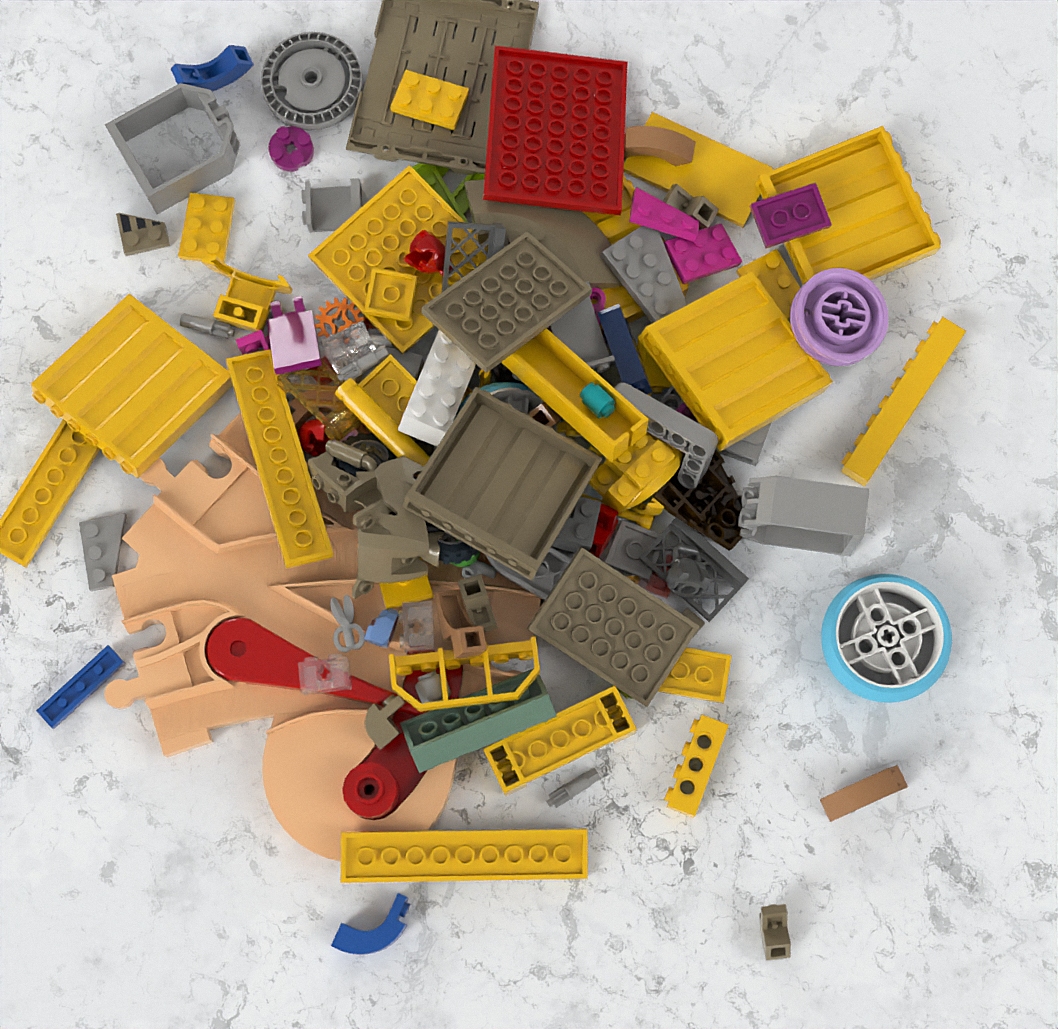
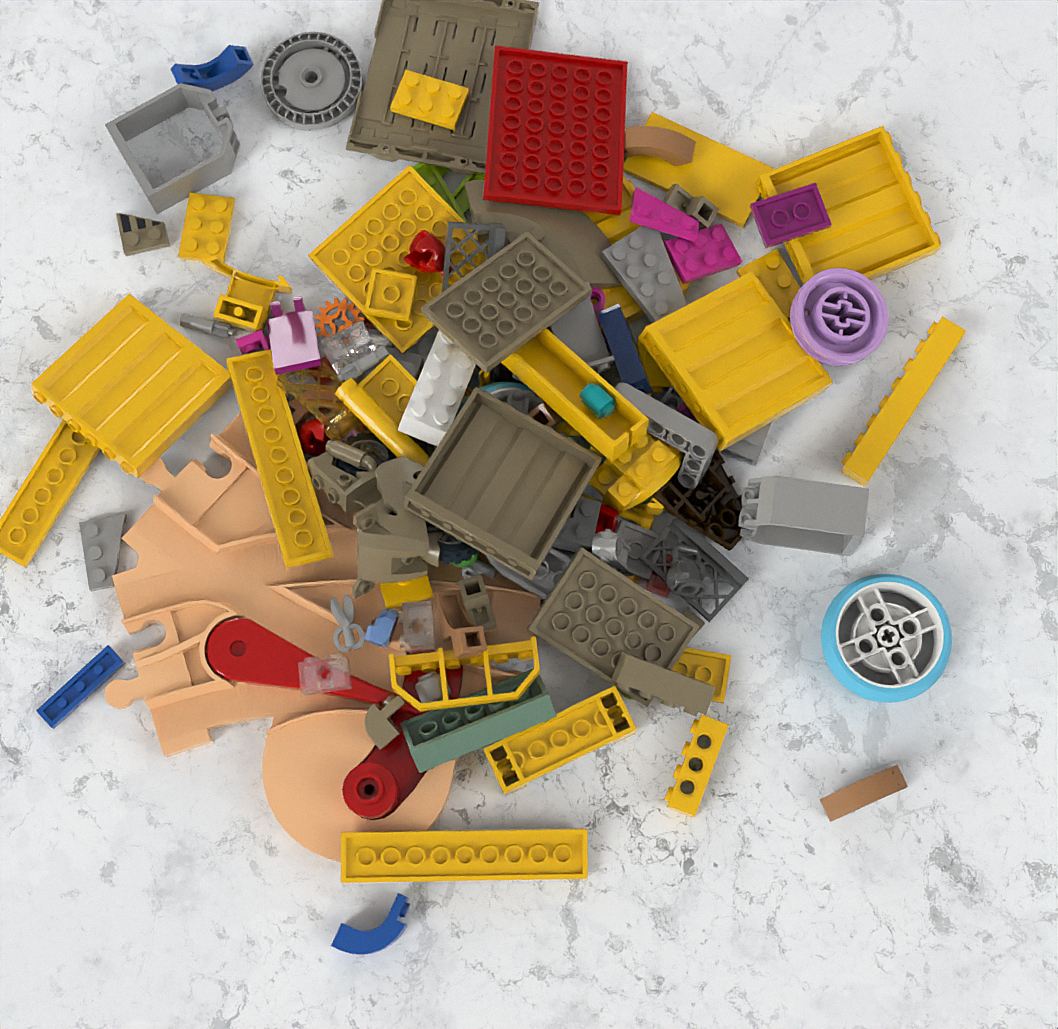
magenta plate [268,126,314,172] -> none
light grey panel [301,178,362,233] -> none
light grey piece [546,768,601,808] -> none
dark tan brick [759,904,791,961] -> none
none -> light grey piece [592,529,632,572]
none -> dark tan brick [612,652,716,716]

